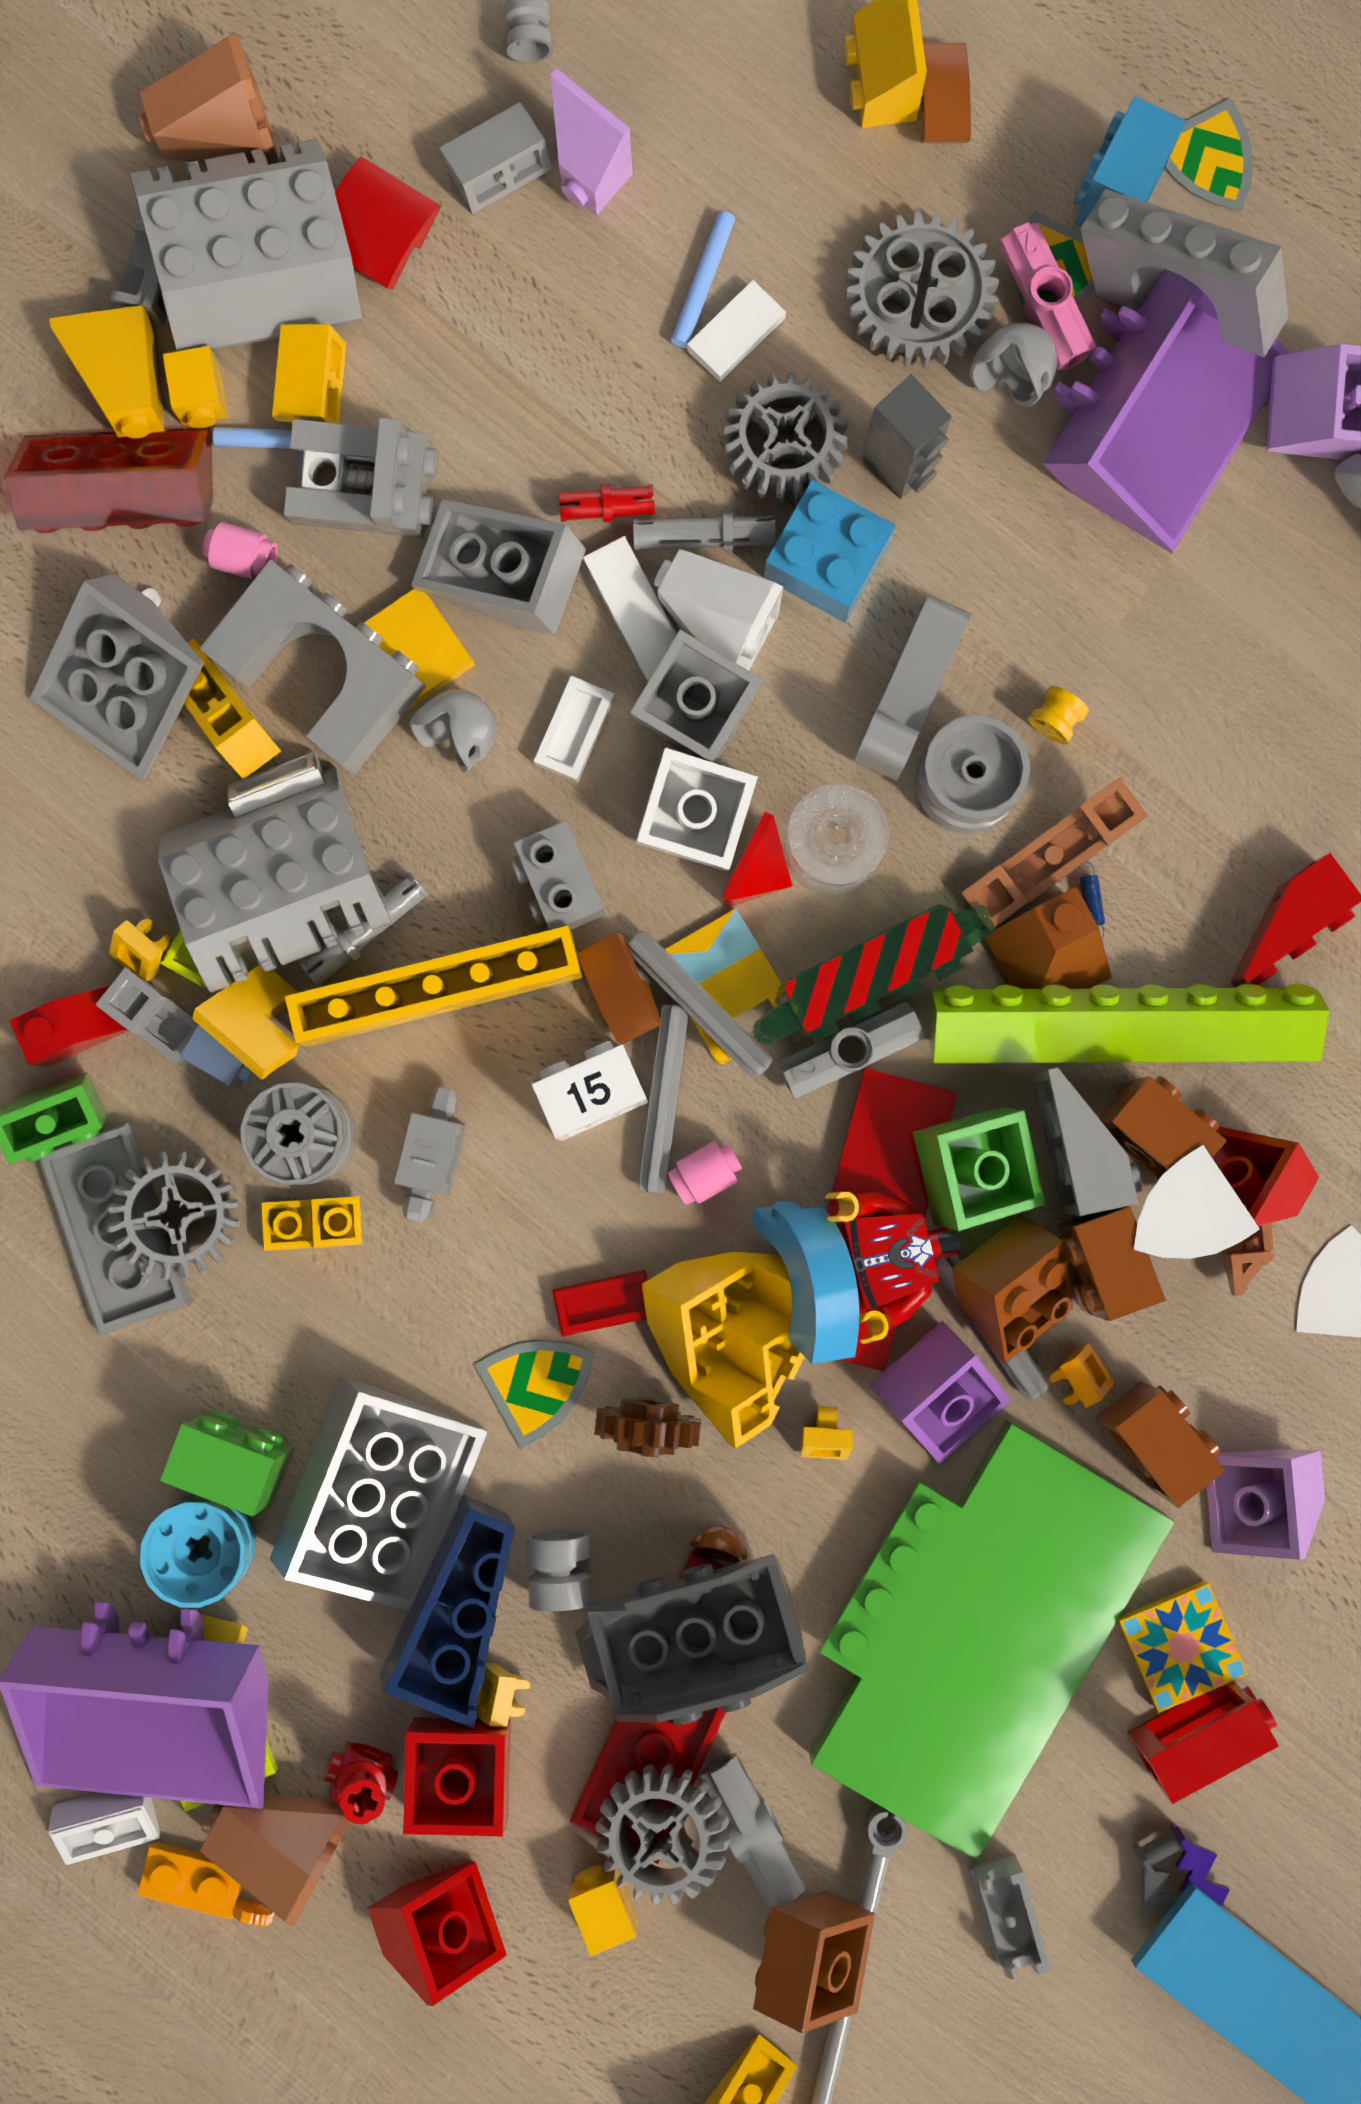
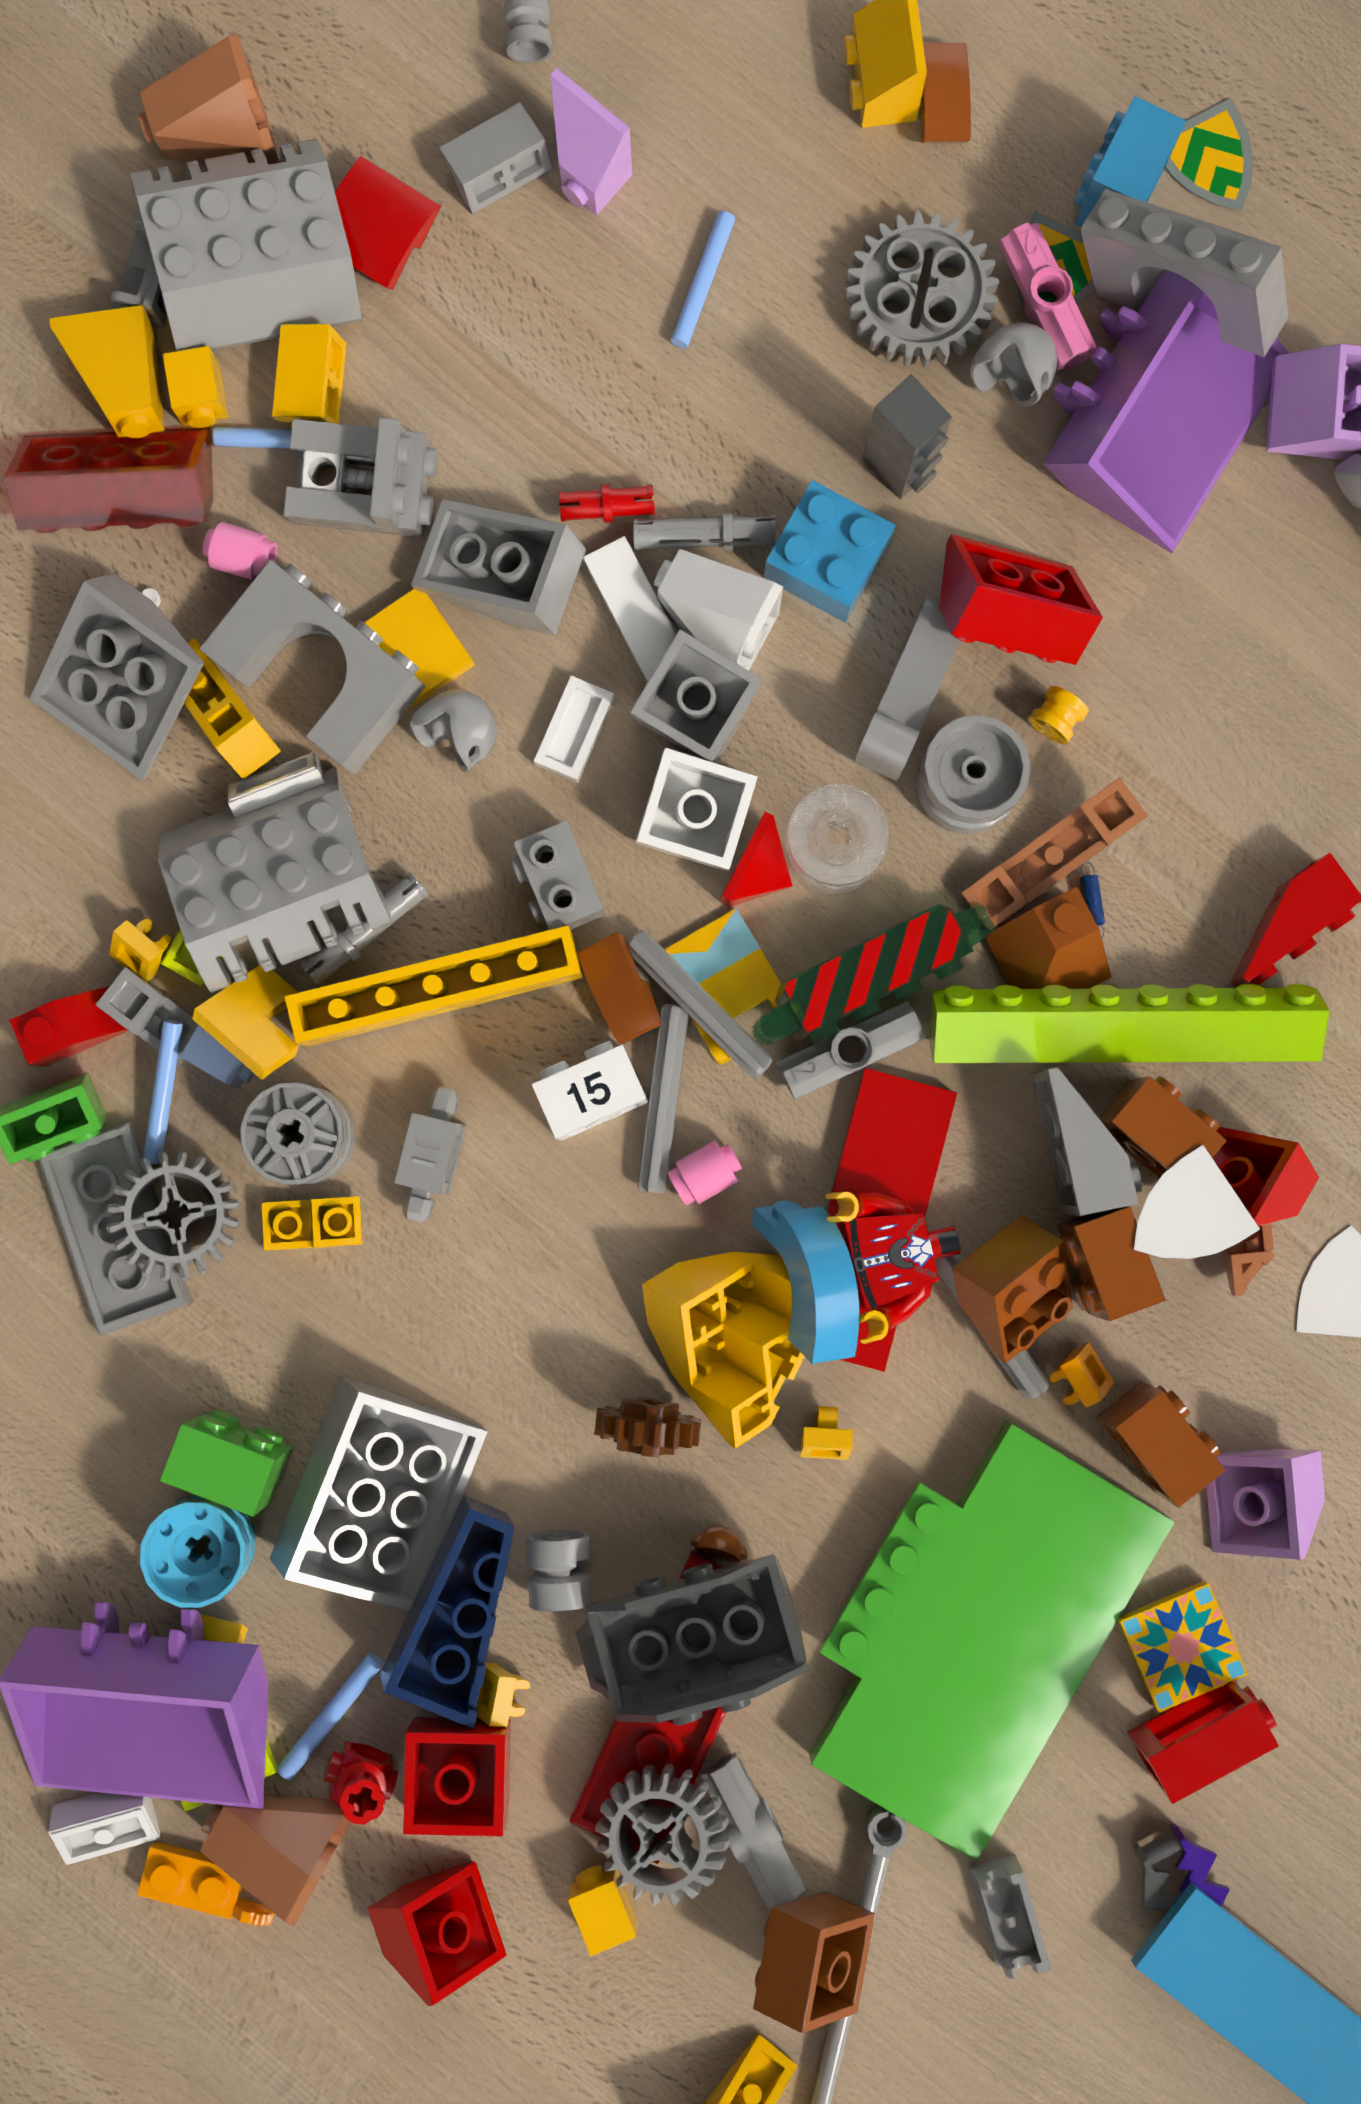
sticker [474,1340,594,1449] -> none
red tile [552,1269,648,1337] -> none
white tile [687,280,786,382] -> none
light grey gear [722,372,849,504] -> none
medium lavender slope [870,1320,1012,1465] -> none
bright green brick [913,1107,1045,1231] -> none
none -> light blue bar [143,1020,183,1164]
none -> light blue bar [276,1652,384,1781]
none -> red slope [939,534,1103,665]

